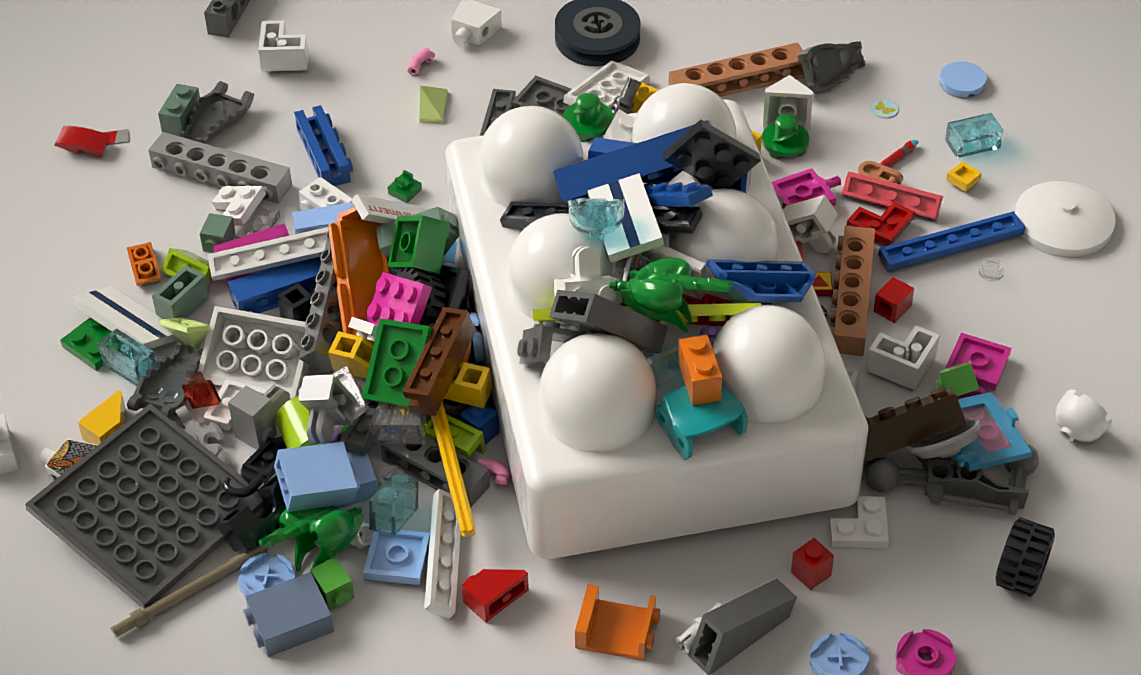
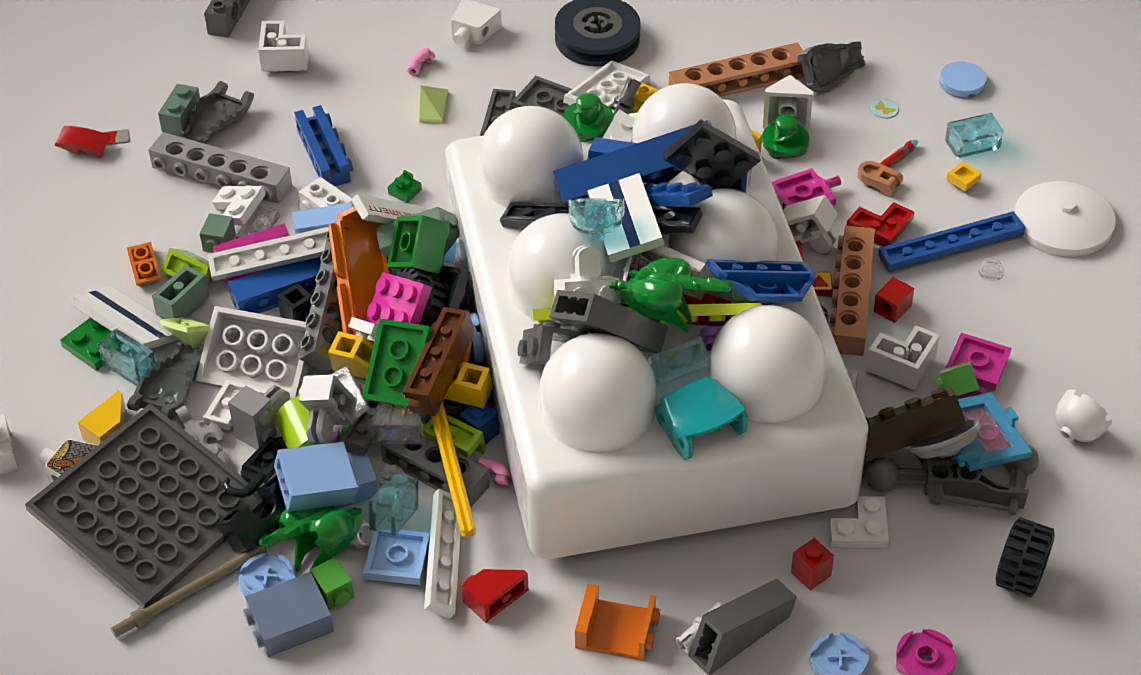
clear red bracket [181,371,221,409] -> none
orange brick [679,335,722,406] -> none
coral tile [842,171,944,220] -> none

